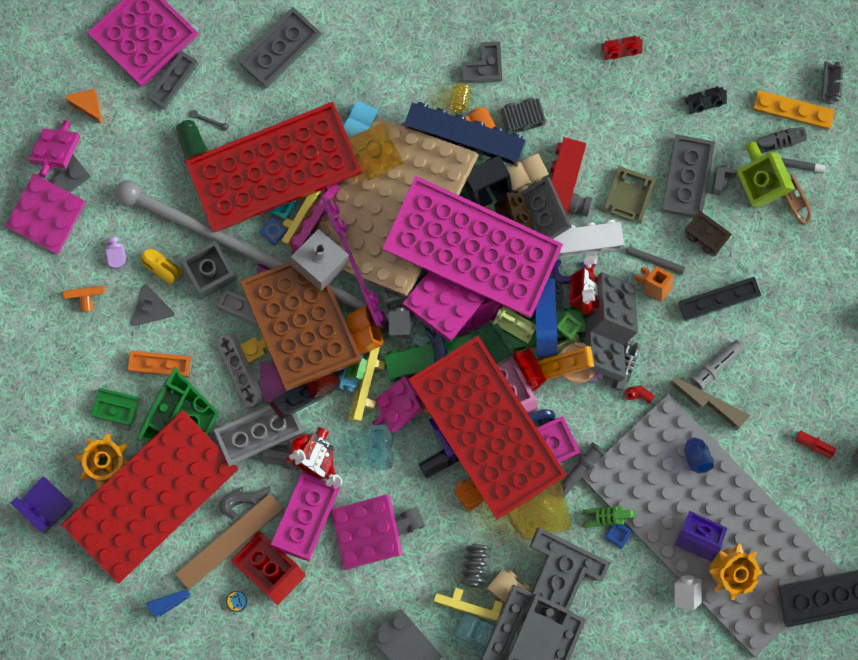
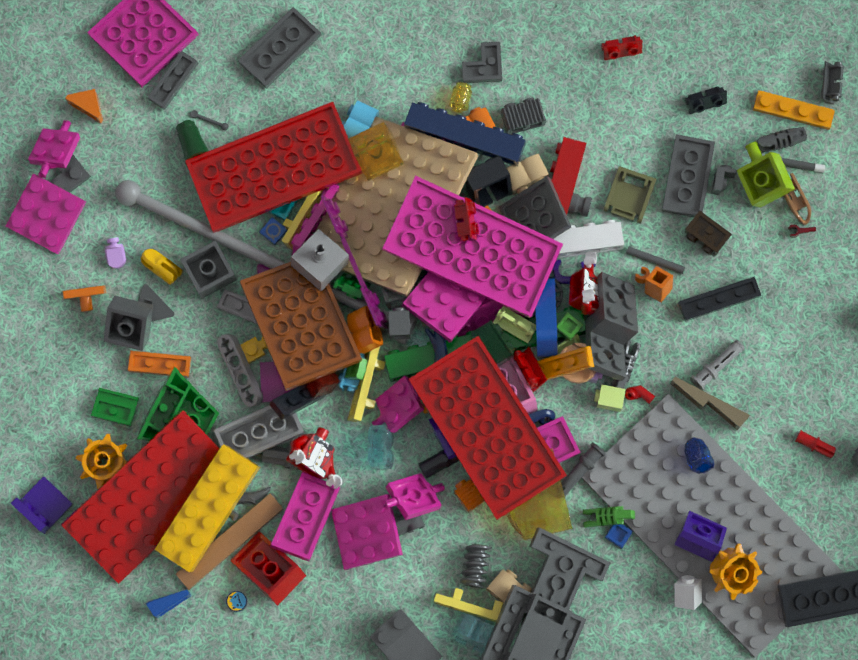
dark brown bracket [494,193,533,229] -> none
none -> dark grey brick [103,296,154,351]
none -> yellow brick [155,444,261,572]
none -> green plate [333,273,371,299]
none -> dark pink plate [383,473,445,520]
none -> red hinge [454,197,479,241]
none -> yellowish green brick [594,385,626,412]
none -> dark red hand [788,224,816,238]

